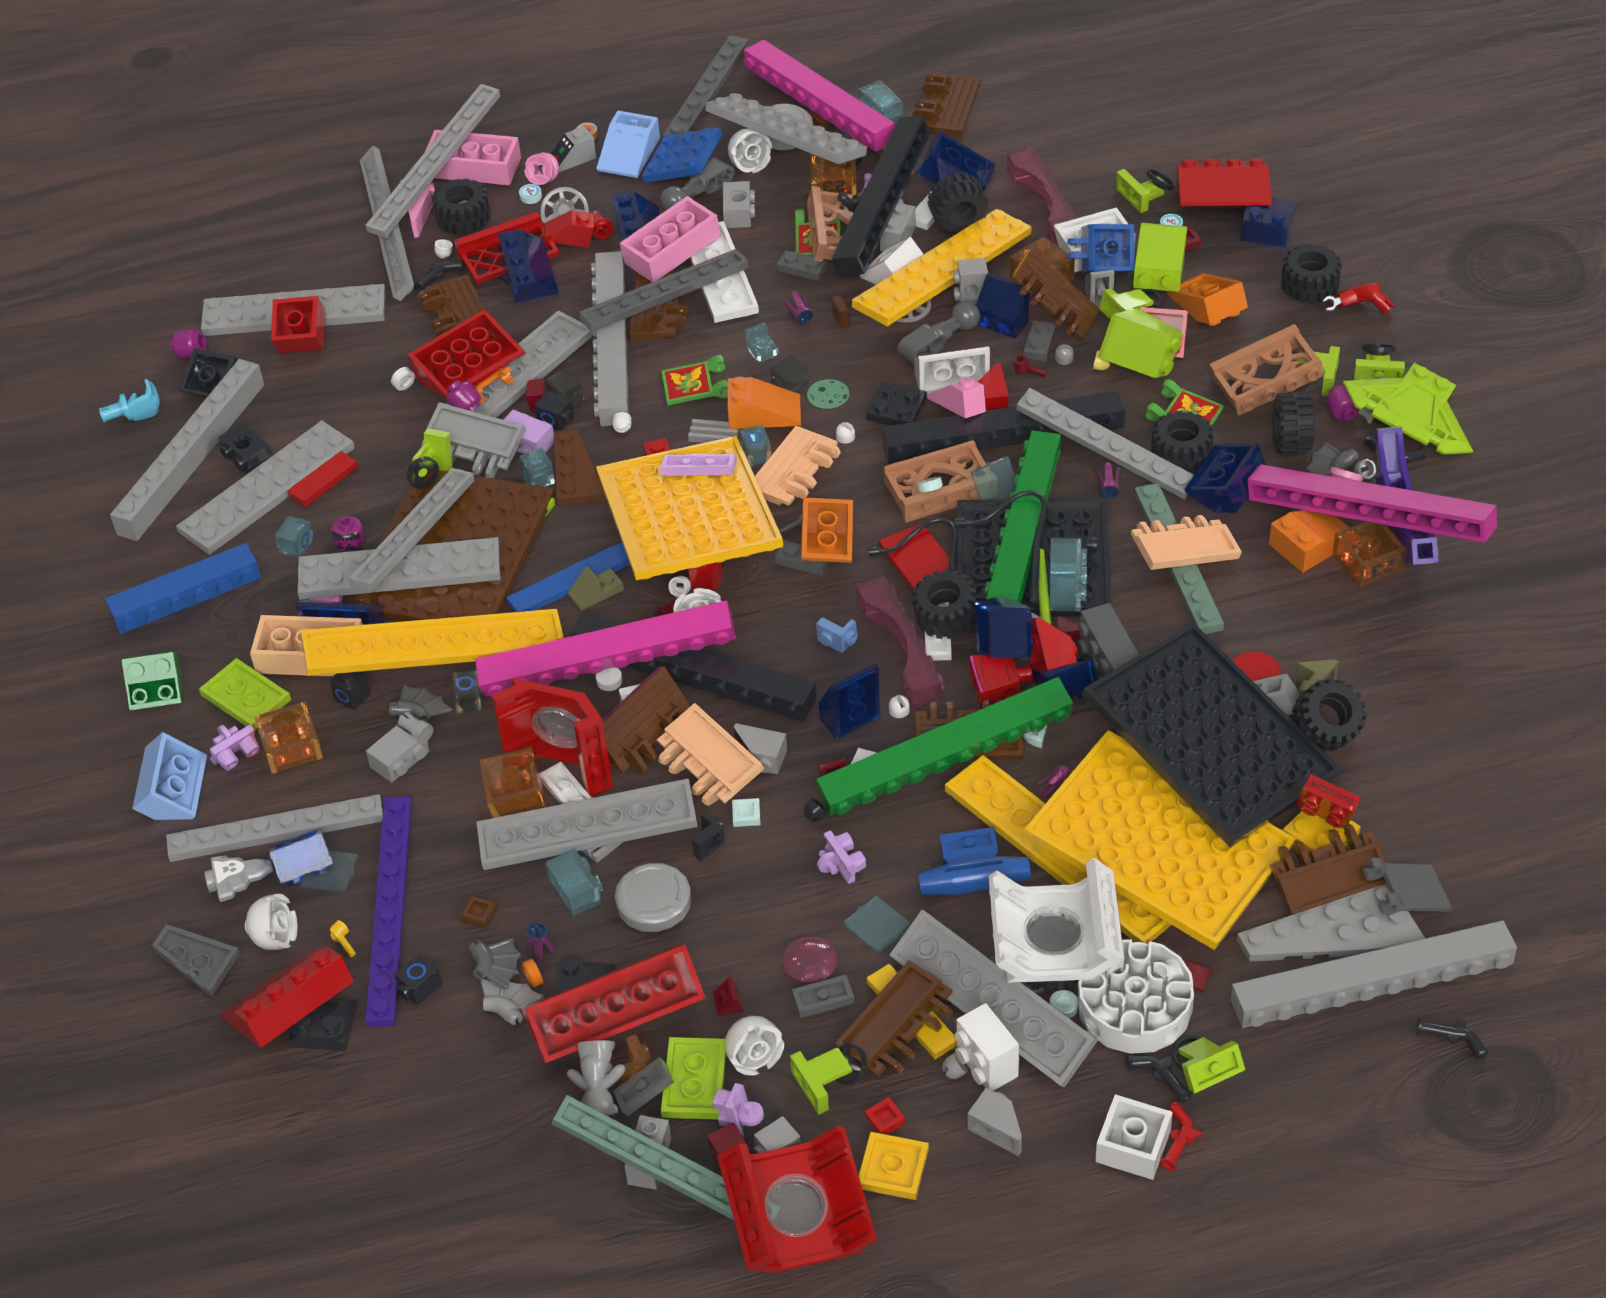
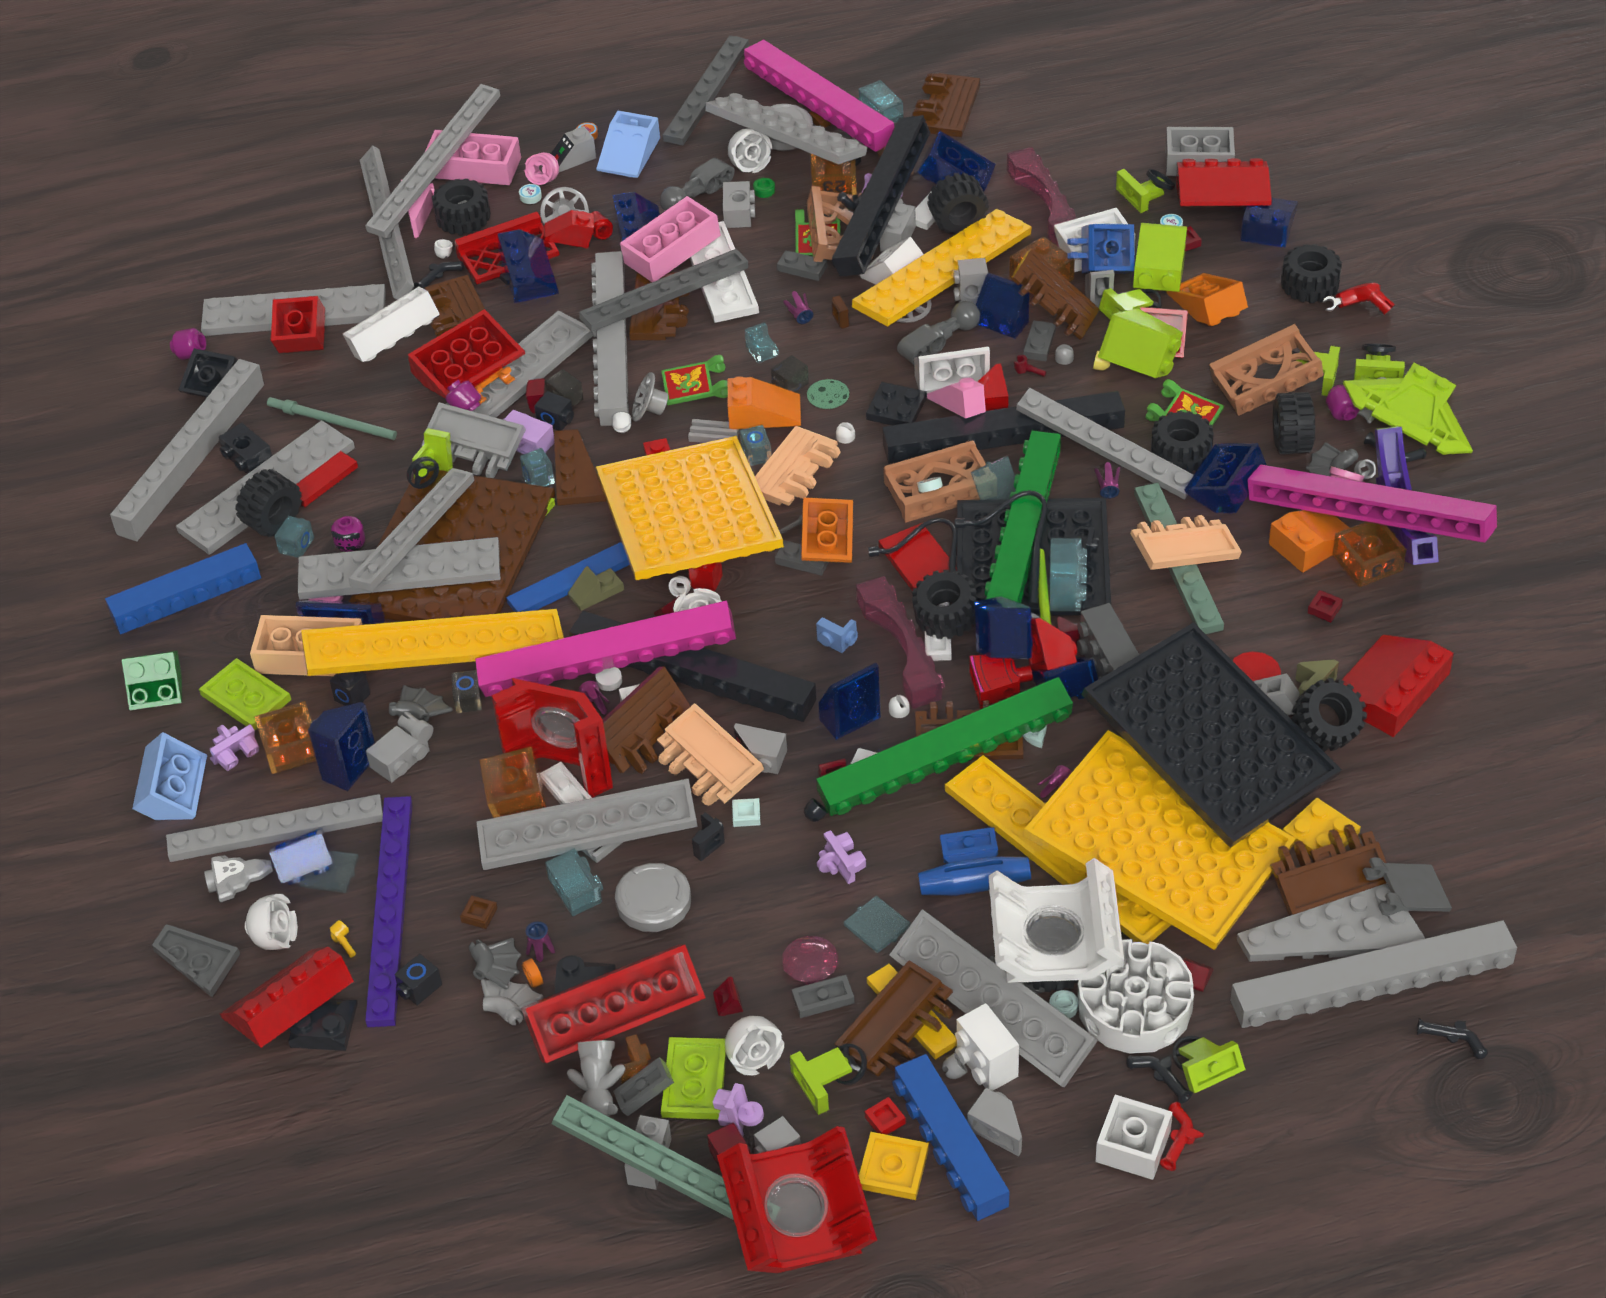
medium azure piece [99,379,160,423] -> none
white tile [391,367,415,391] -> none
blue plate [642,127,723,183] -> none
lavender tile [660,454,737,476] -> none
red bracket [1296,774,1361,828] -> none
none -> black tyre [235,469,302,537]
none -> sand green bar [267,397,397,440]
none -> clear blue slope [308,702,375,791]
none -> white brick [343,287,440,362]
none -> flat silver piece [579,681,609,715]
none -> light grey wheel [632,372,668,422]
none -> green tile [753,178,775,198]
none -> blue brick [892,1054,1009,1221]
none -> light grey brick [1165,127,1235,176]
none -> dark red plate [1308,590,1343,623]
none -> red slope [1342,635,1454,737]

